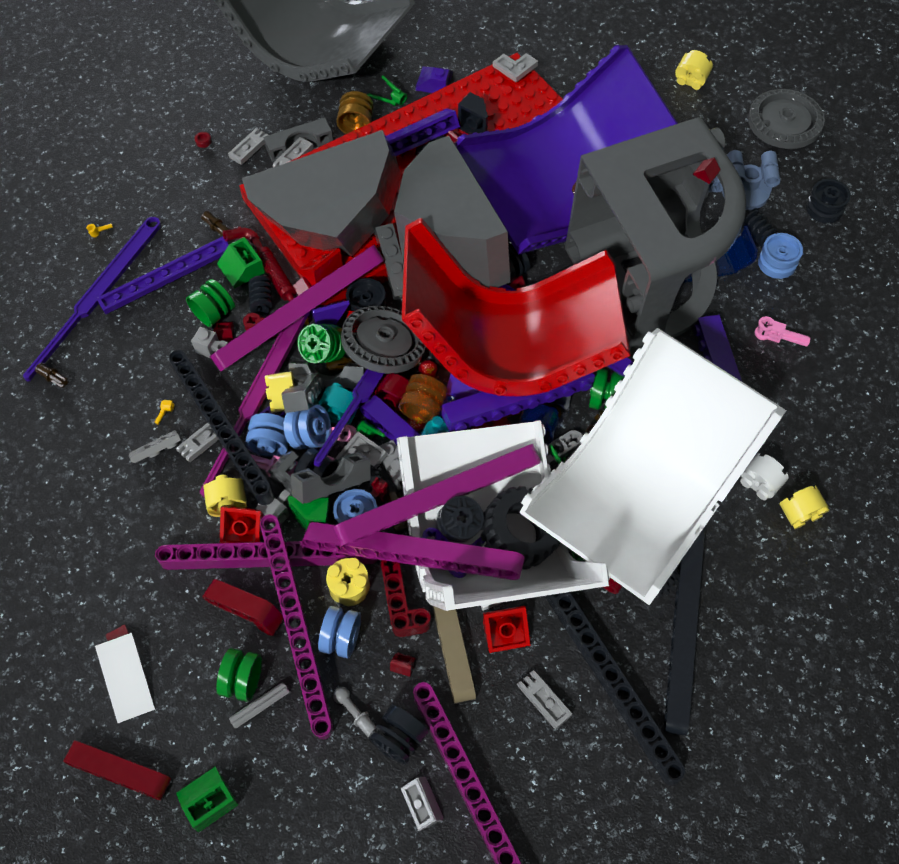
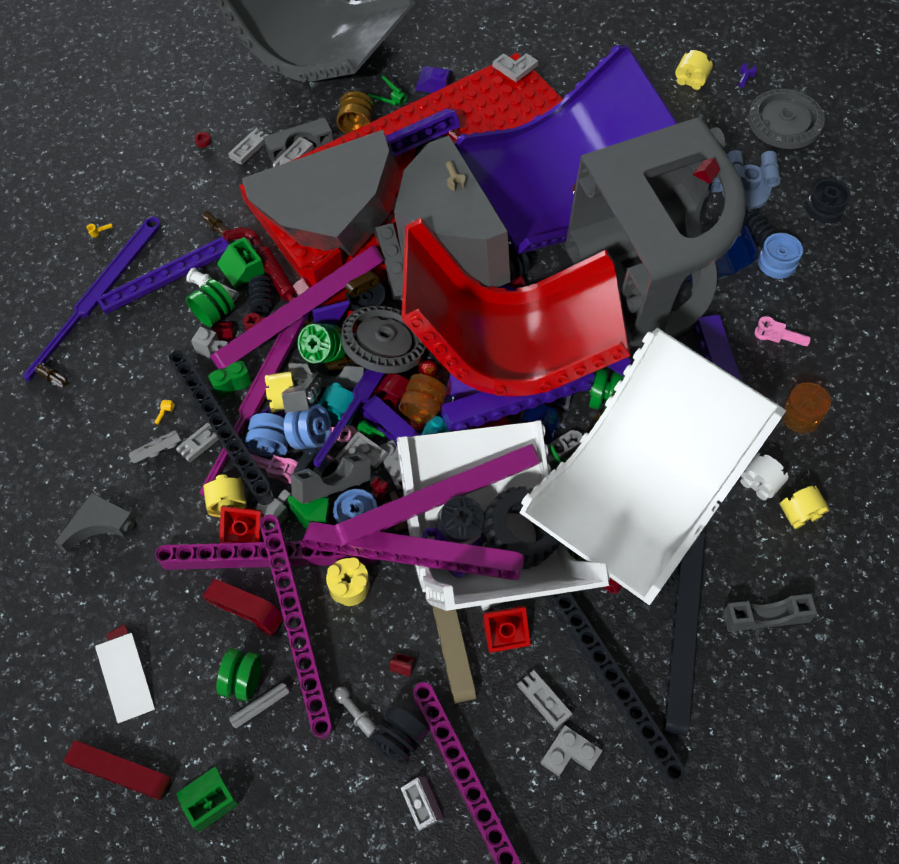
dark grey bracket [268,451,298,496] -> none
medium blue wheel [318,606,361,659] -> none
dark red beam [381,560,431,637] -> none
black slope [458,92,488,134] -> none
none -> dark grey arch [55,493,136,553]
none -> white pin [187,268,239,302]
none -> green brick [208,361,252,398]
none -> dark brown beam [345,271,380,297]
none -> dark tan bar [446,161,466,191]
none -> light grey plate [540,725,602,776]
none -> dark grey arch [723,594,817,632]
none -> dark purple bar [739,63,757,88]
none -> clear orange wheel [782,383,831,433]

